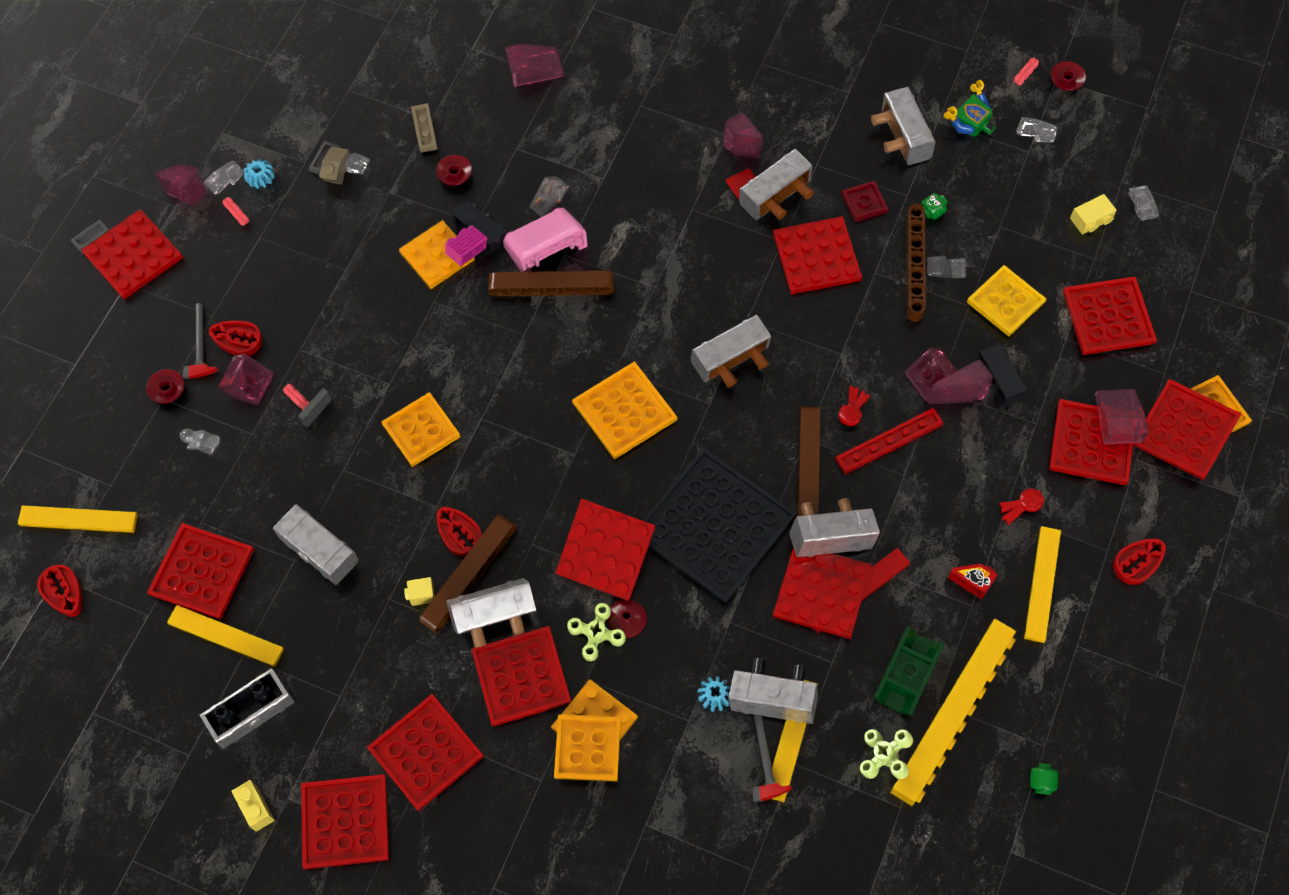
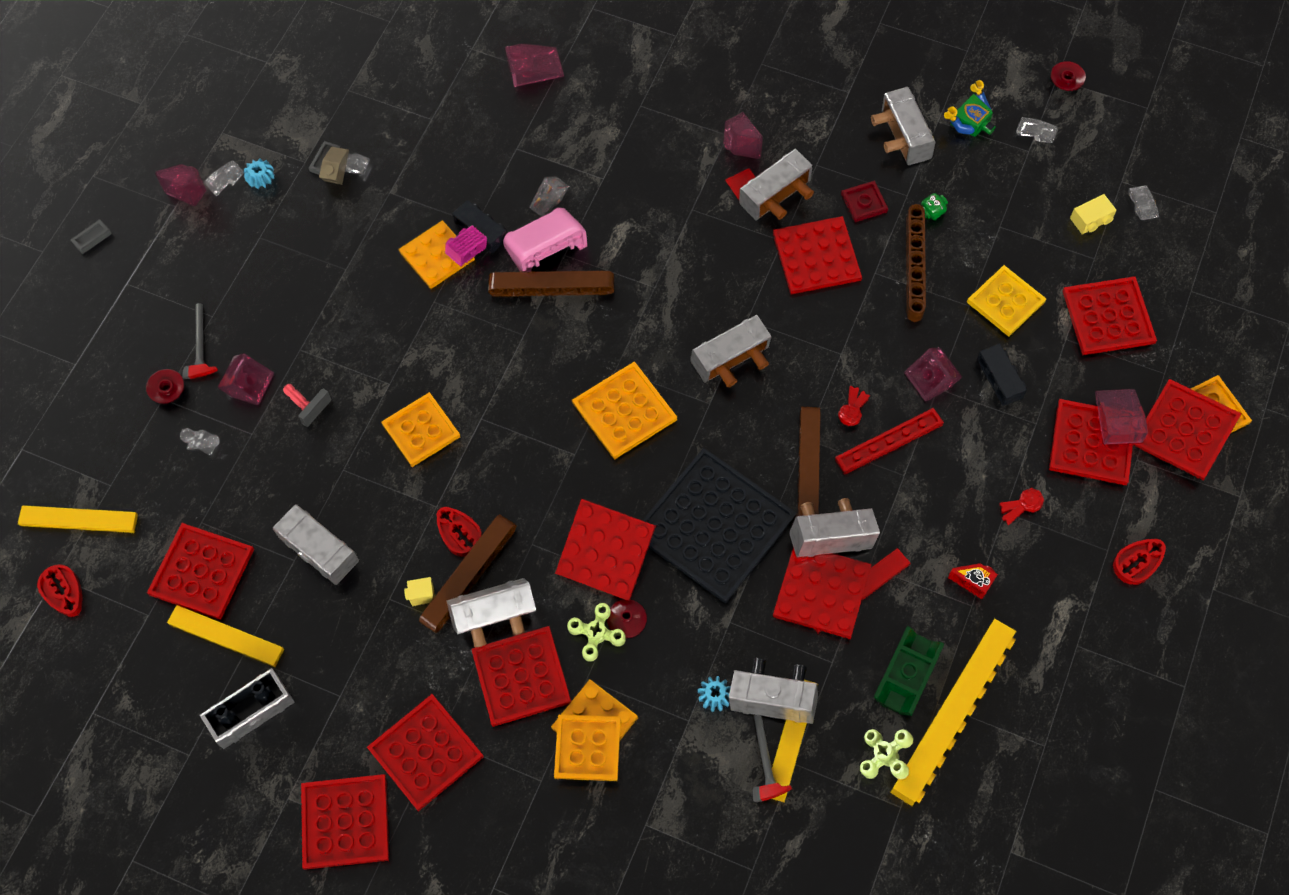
red plate [81,209,183,300] -> none
red piece [209,321,262,357] -> none
coral axle [222,197,249,226] -> none
light yellow brick [232,780,275,832] -> none
dark tan plate [411,103,437,153] -> none
dark red dish [436,155,472,186] -> none
clear slope [927,256,966,278] -> none
clear pink slope [927,359,993,405] -> none
coral axle [1014,58,1039,86] -> none
yellow tile [1024,526,1061,643] -> none
green head [1030,763,1059,795] -> none

